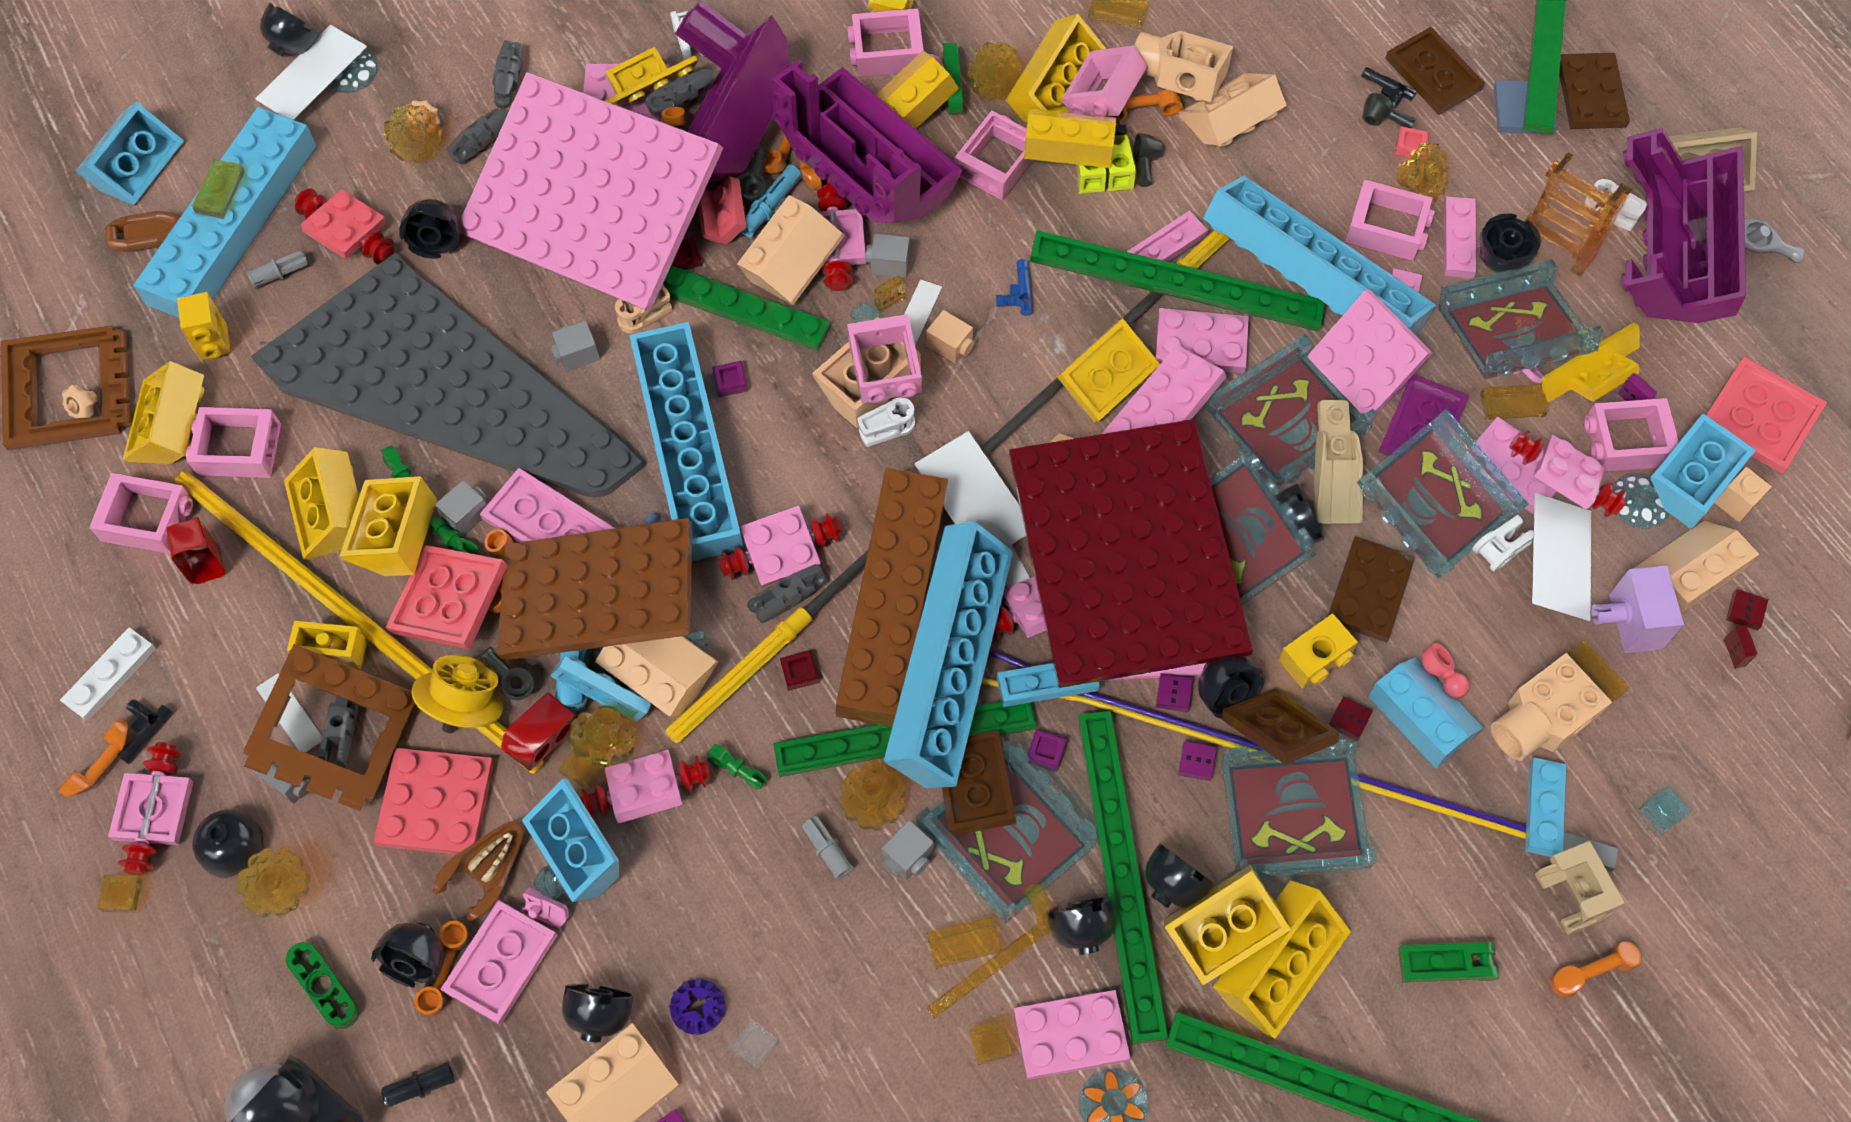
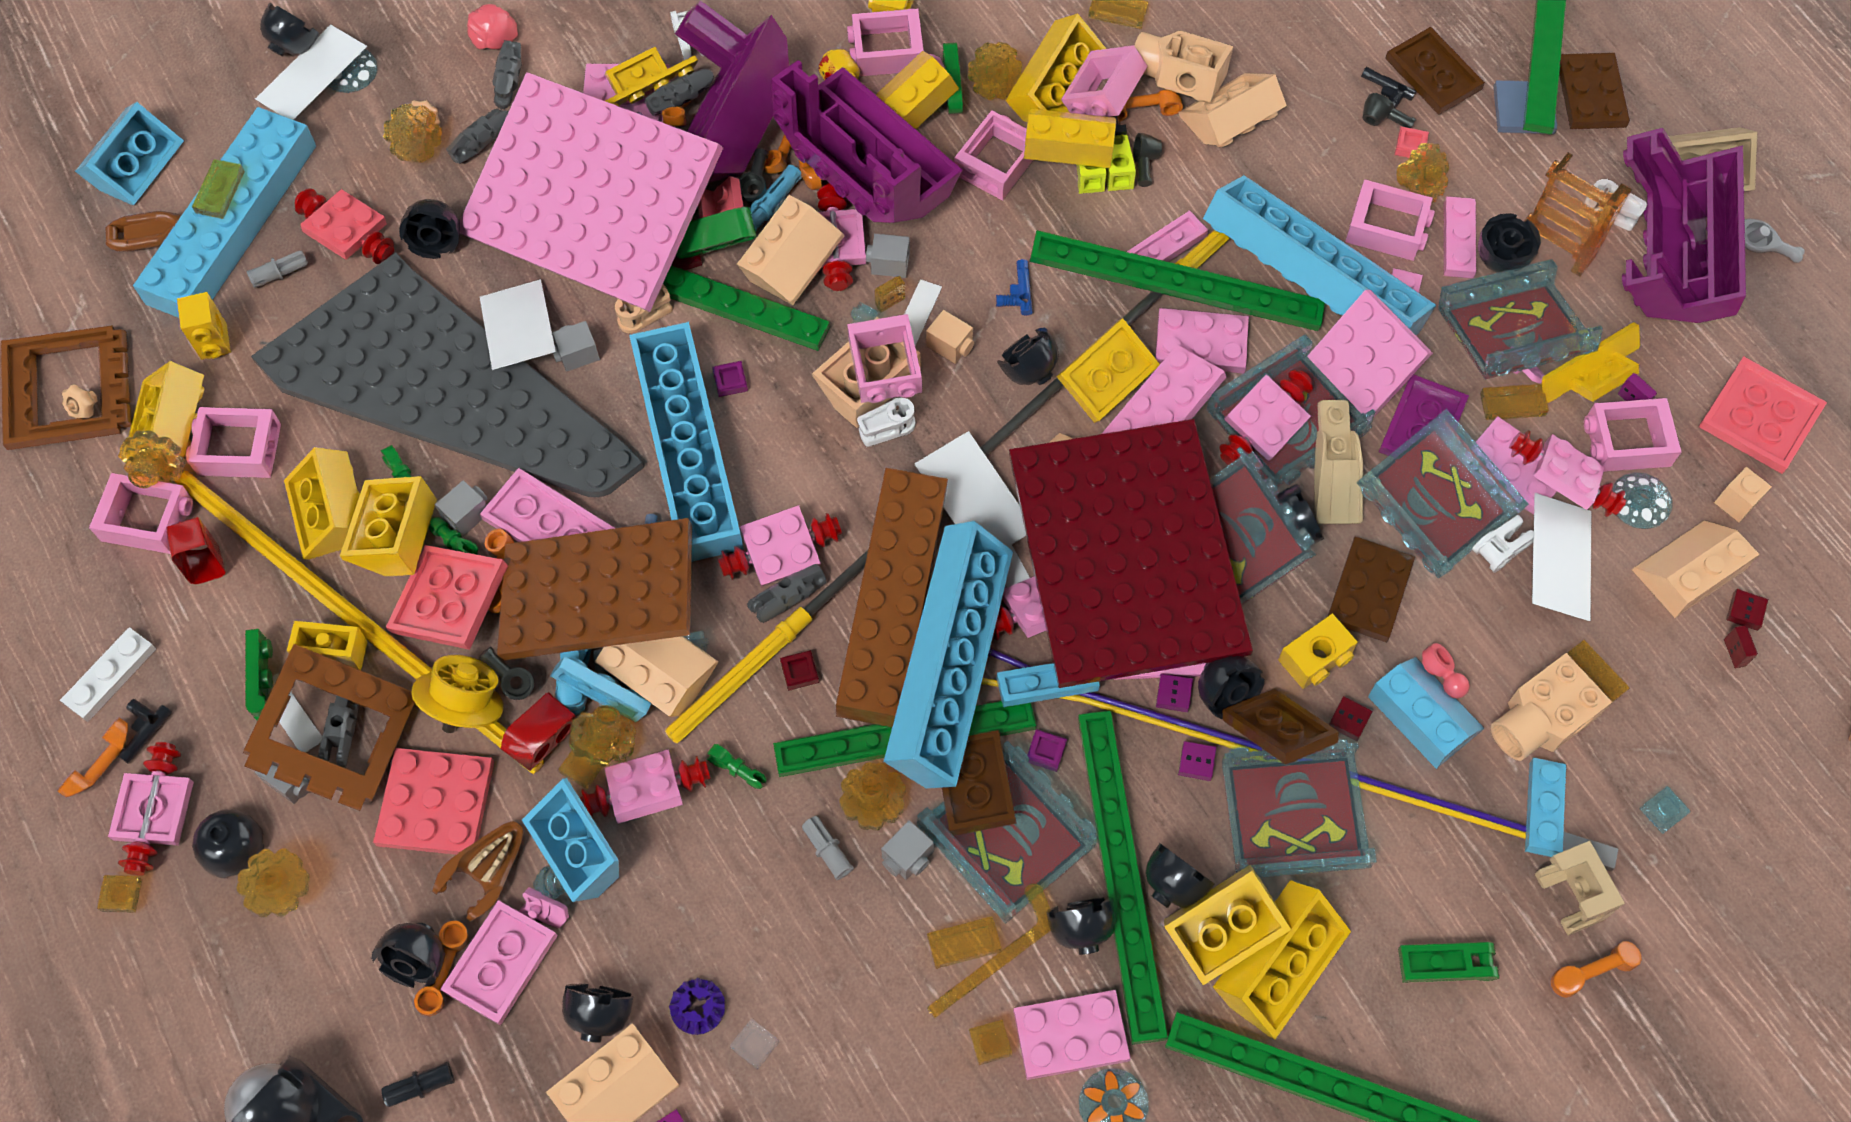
green beam [286,942,359,1029] -> none
lavender brick [1591,565,1684,653] -> none
medium azure slope [1650,413,1756,529] -> none
none -> clear yellow plant [118,430,187,489]
none -> green plate [245,629,273,721]
none -> coral hair [467,4,518,49]
none -> white sticker [480,279,556,370]
none -> green beam [676,207,757,259]
none -> yellow head [818,49,860,80]
none -> black cylinder [997,327,1059,385]
none -> bright pink plate [1219,370,1313,467]

